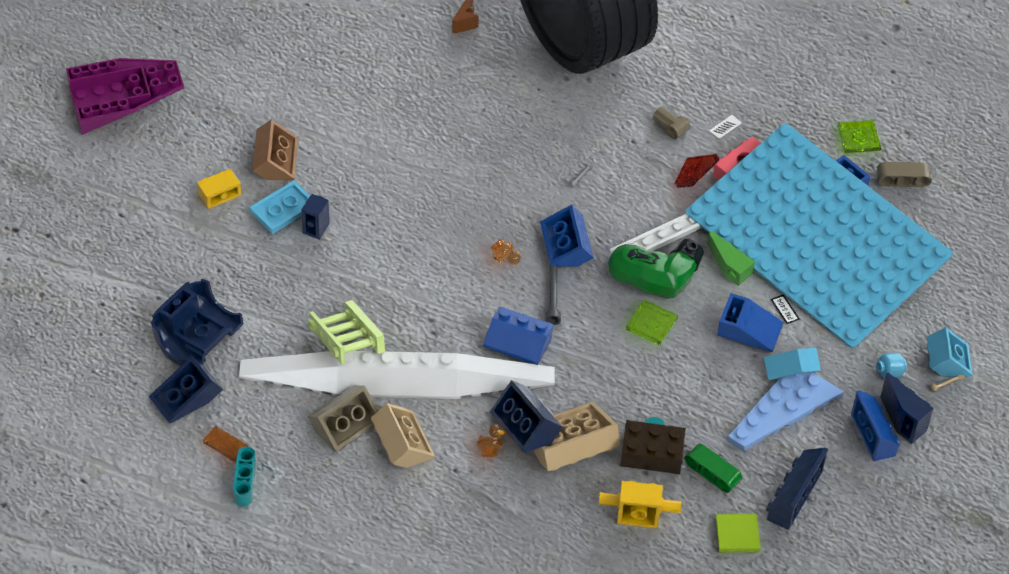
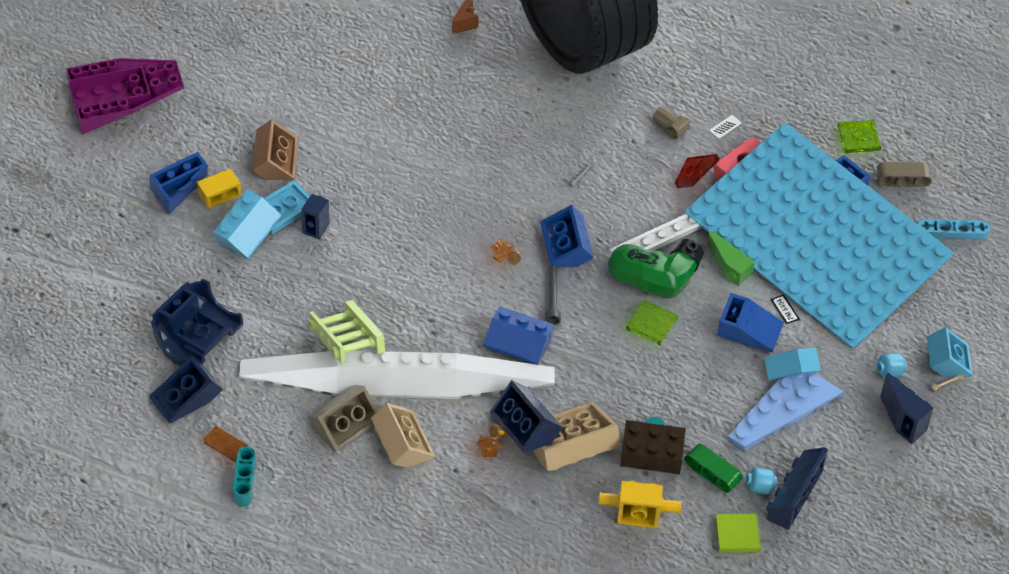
blue slope [851,391,900,461] -> none
none -> blue wedge [149,152,208,214]
none -> medium azure slope [214,189,282,259]
none -> medium azure head [745,467,777,495]
none -> medium azure beam [918,219,990,239]

